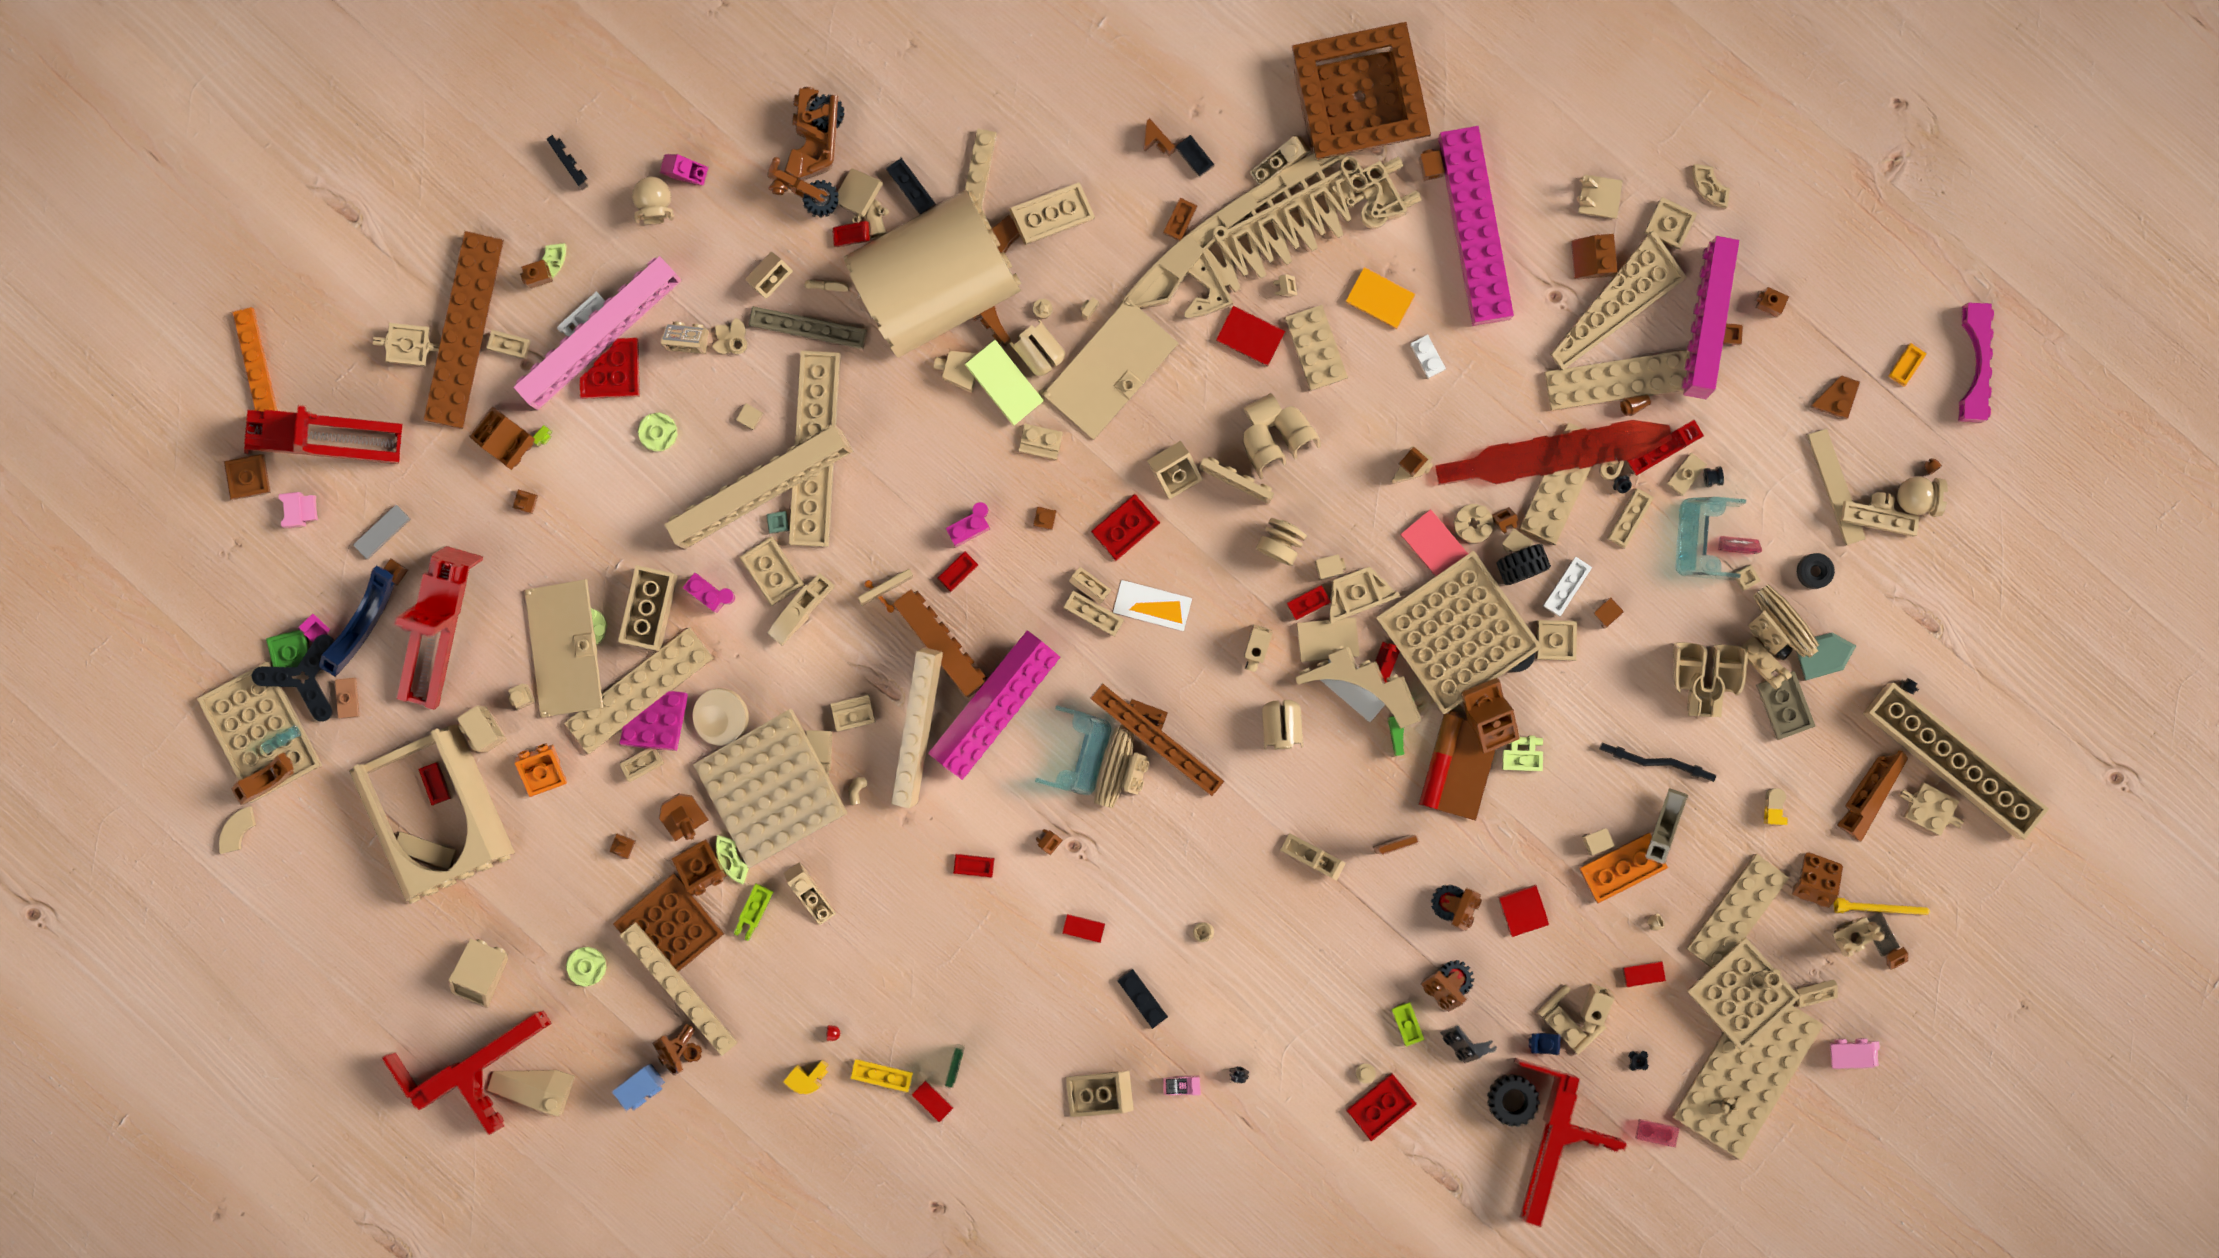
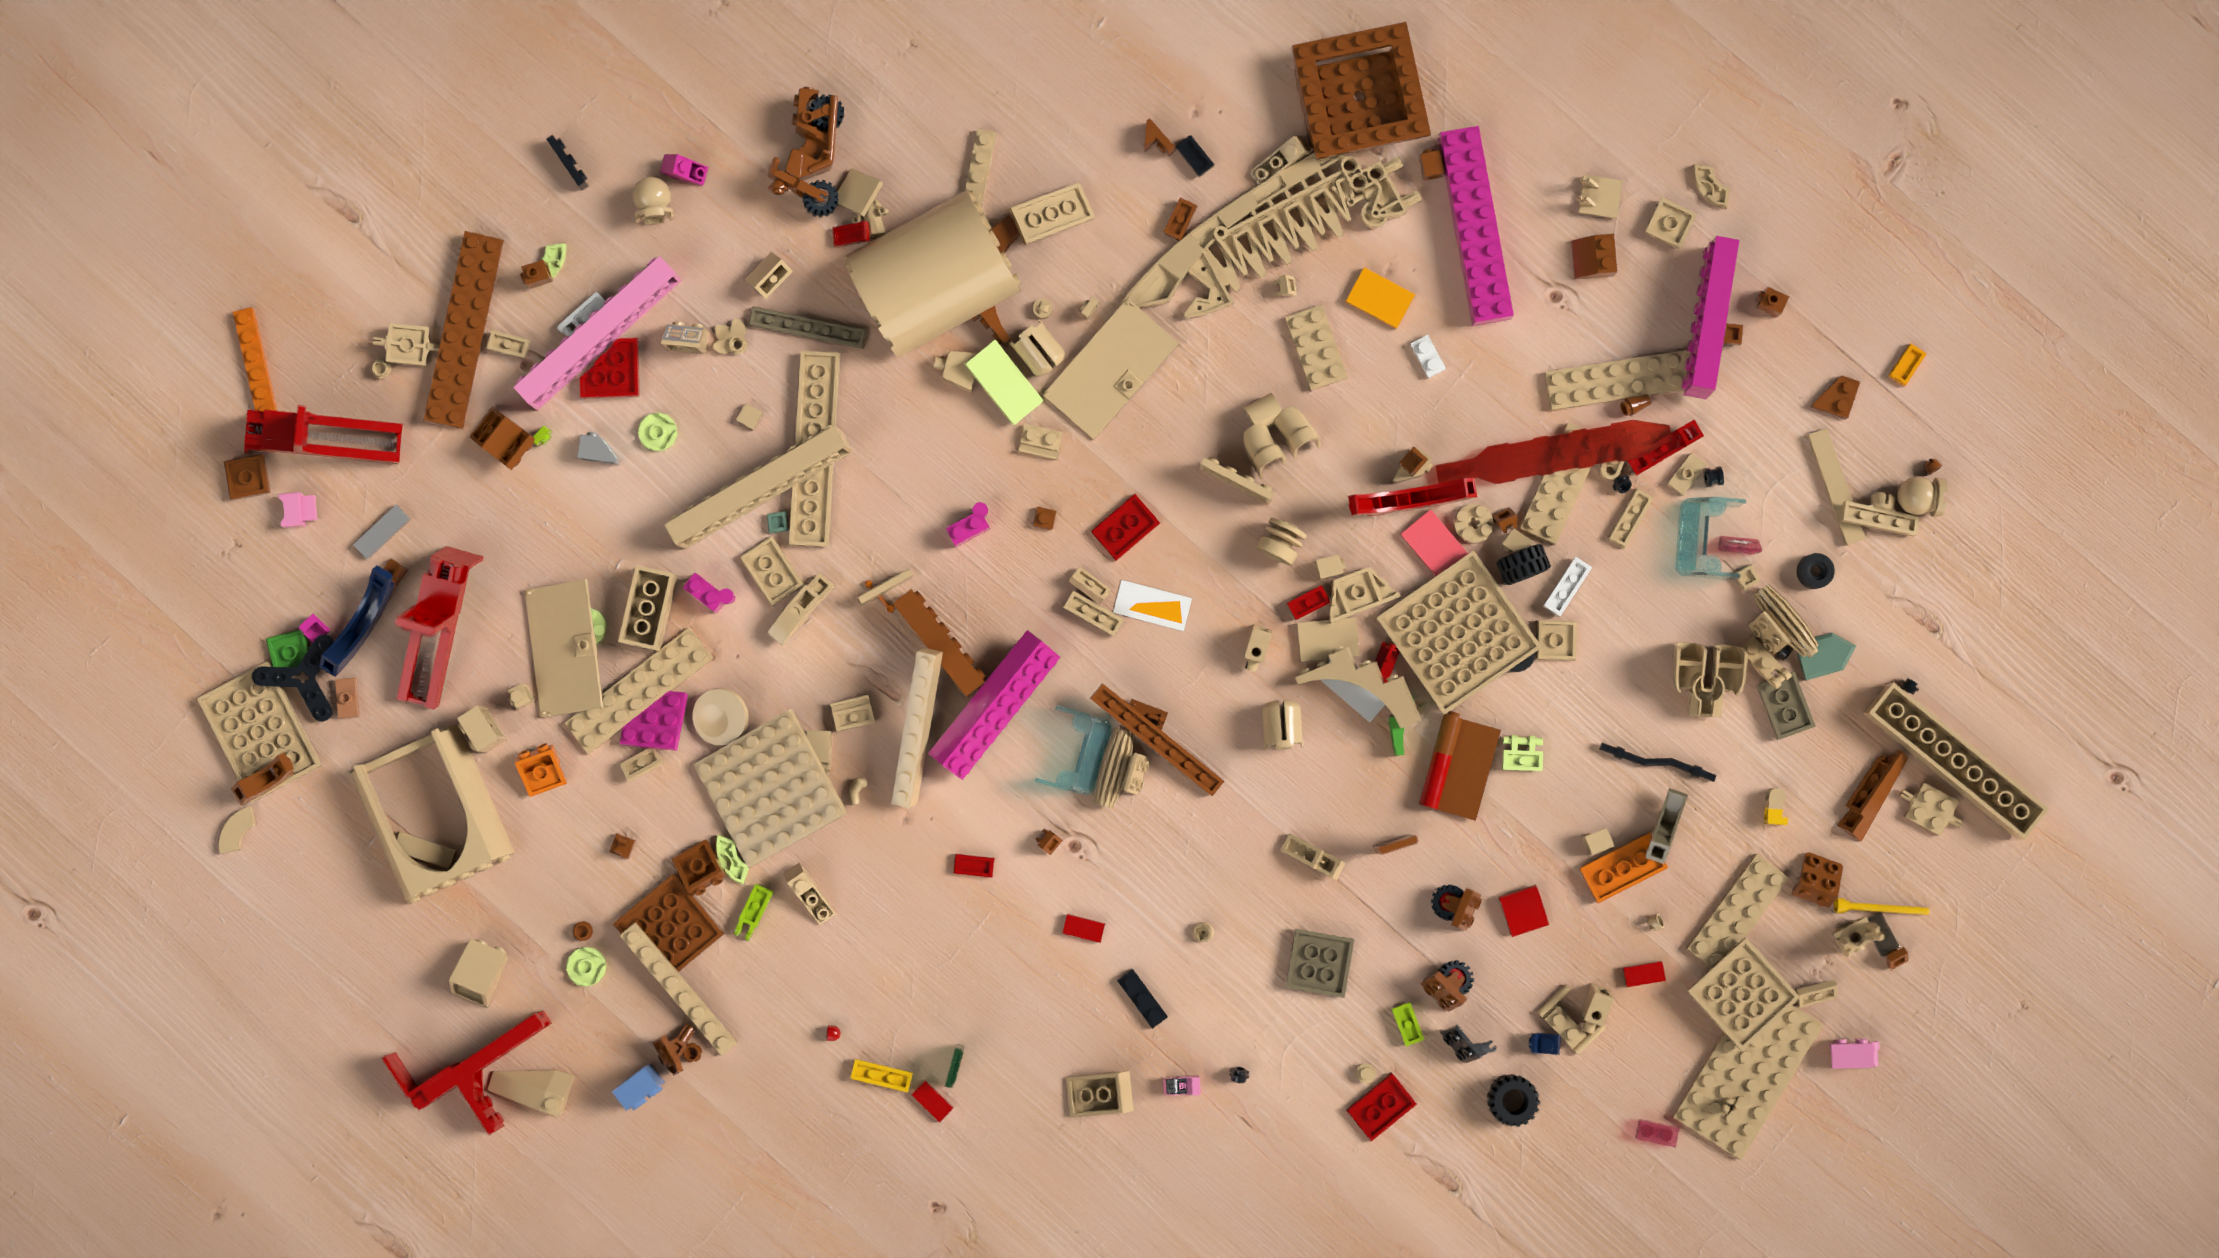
clear light blue axle [261,725,301,753] -> none
red tile [418,762,452,806] -> none
dark orange tile [512,489,538,514] -> none
dark orange piece [659,793,709,842] -> none
yellow brick [783,1060,829,1094] -> none
tan piece [804,280,849,291] -> none
black plate [886,157,936,215] -> none
red tile [937,551,979,592] -> none
tan slope [1147,441,1203,500] -> none
red tile [1216,305,1286,367] -> none
dark orange bracket [1461,678,1520,754] -> none
red piece [1514,1058,1627,1227] -> none
tan wing [1550,231,1687,370] -> none
dark orange panel [1594,597,1624,628] -> none
black plate [1628,1051,1649,1071] -> none
tan plate [1761,969,1782,990] -> none
dark pink arch [1958,302,1994,423] -> none
none -> tan plate [371,359,391,379]
none -> dark orange plate [573,921,593,941]
none -> light grey slope [577,432,620,465]
none -> dark tan plate [1286,929,1354,998]
none -> red arch [1348,478,1477,516]

